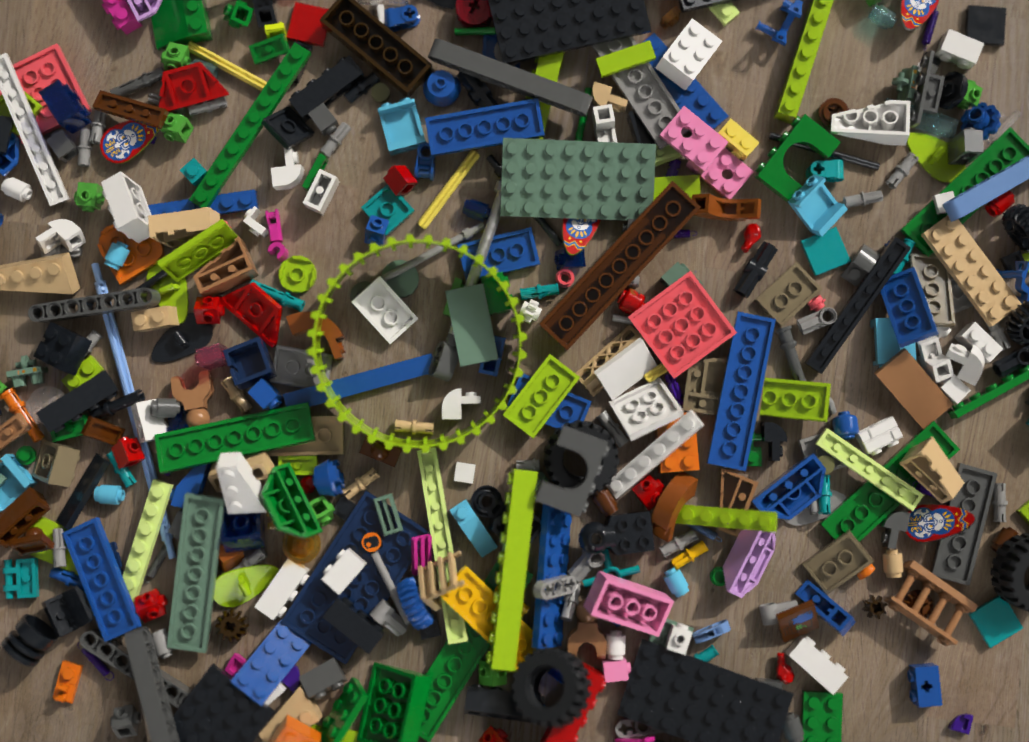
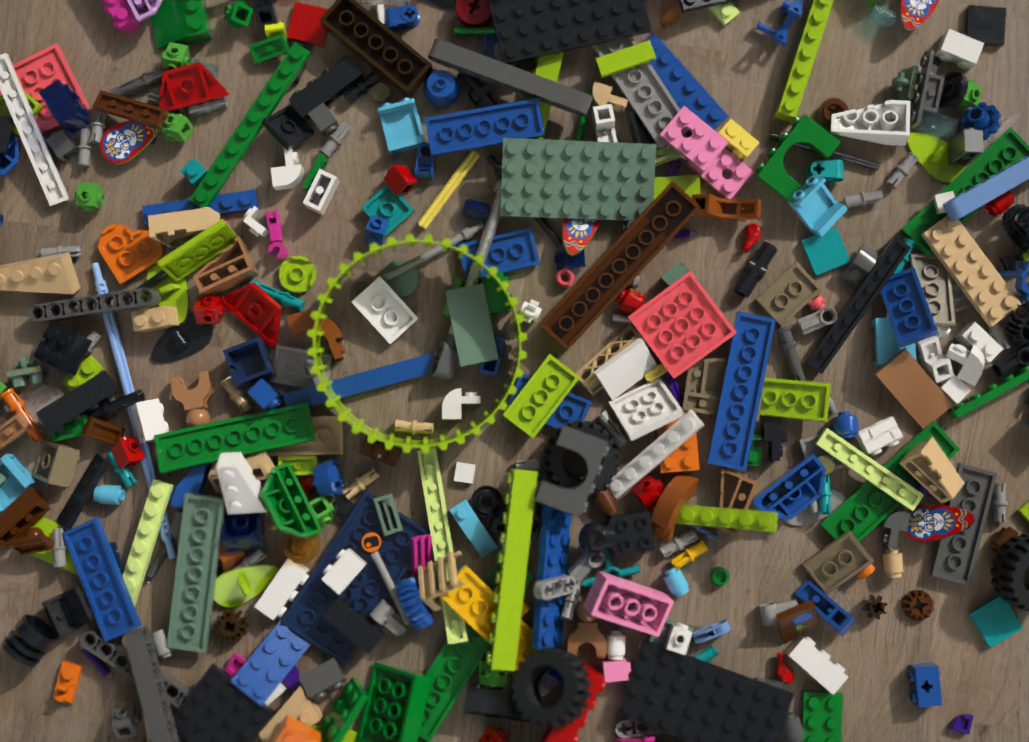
white brick [1,177,33,202] -> none
teal plate [2,558,39,599] -> none
green plate [16,446,36,465] -> none
white brick [36,219,86,254] -> none
blue pin [49,567,85,592] -> none
white brick [101,171,151,243] -> none
medium azure brick [104,240,130,270] -> none
red brick [135,588,168,623] -> none
dark grey brick [150,398,180,418] -> none
clear blue bracket [167,406,189,431] -> none
light yellow axle [187,41,267,91] -> none
clear pink brick [194,343,227,370] -> none
black plate [420,615,441,640] -> none
teal pin [520,283,559,301] -> none
white brick [655,19,722,91] -> none
lavender wedge [723,530,776,598] -> none
medium nougat fence [883,560,978,646] -> none
dark purple piece [921,6,939,51] -> none

